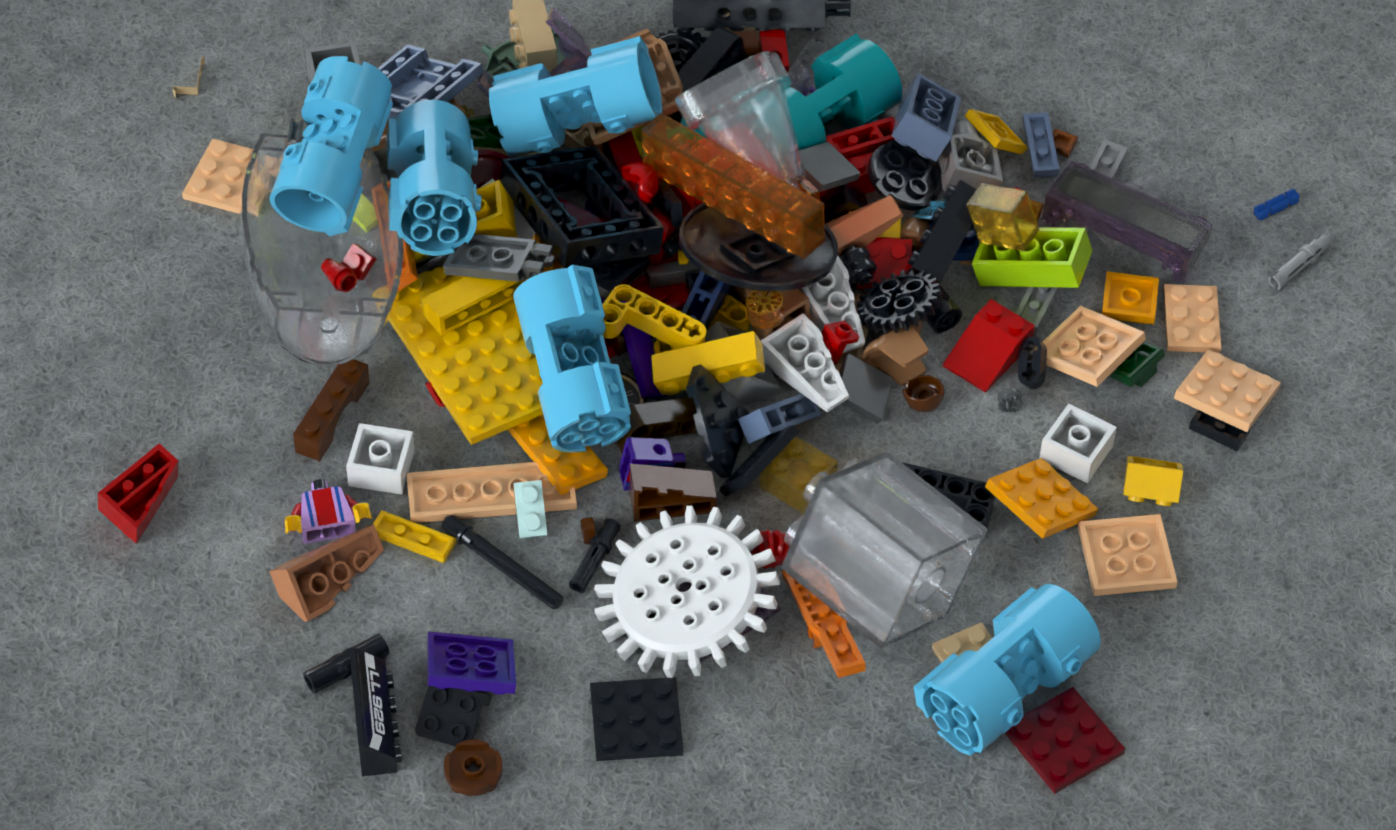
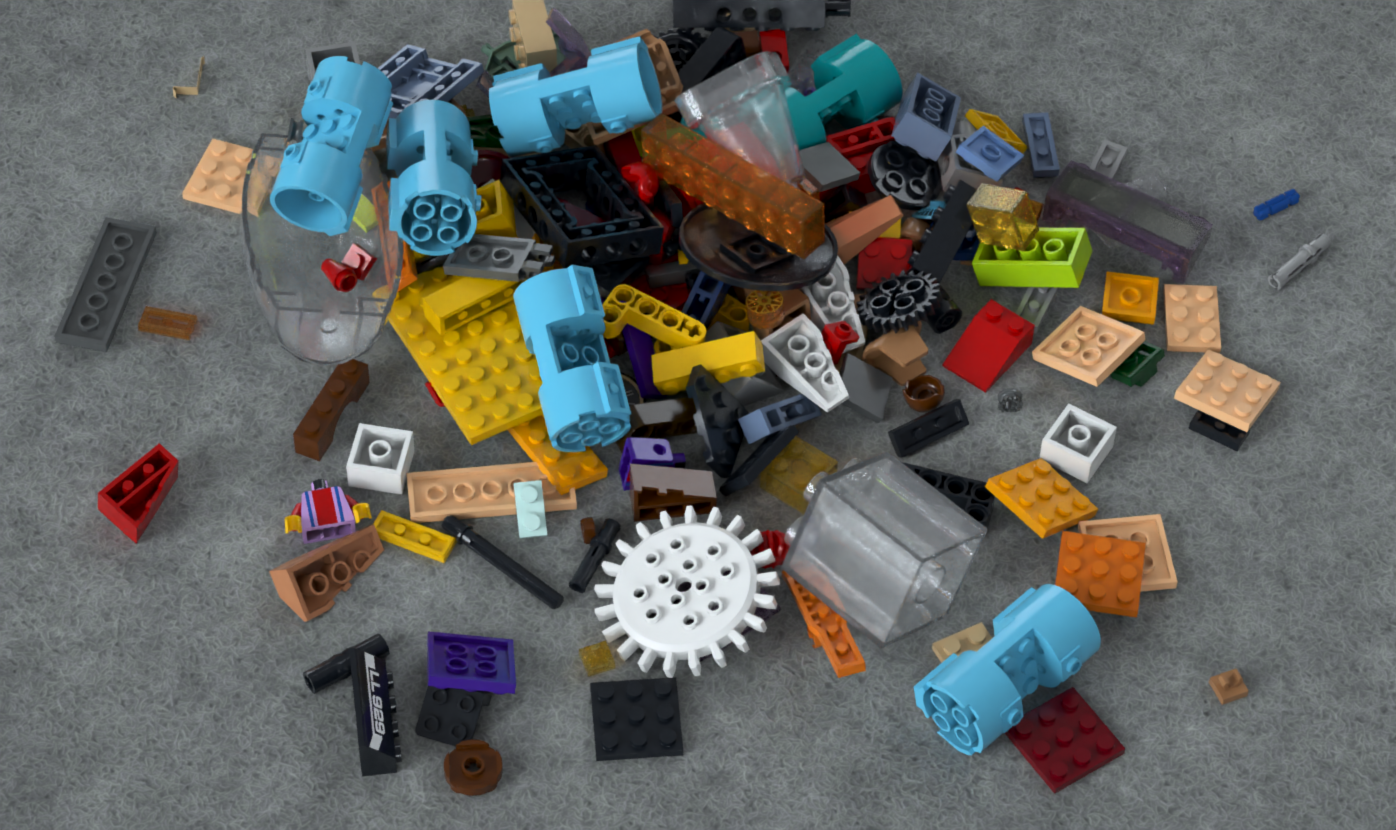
black piece [840,245,877,285] -> none
black beam [1018,337,1047,389] -> none
dark orange tile [1053,128,1078,158] -> none
yellow slope [1123,455,1183,506] -> none
none -> dark grey plate [54,217,157,352]
none -> clear orange tile [138,306,198,341]
none -> clear yellow tile [579,640,615,677]
none -> black plate [888,399,969,457]
none -> medium blue plate [956,126,1024,182]
none -> orange plate [1055,531,1146,618]
none -> medium nougat tile [1209,669,1249,705]

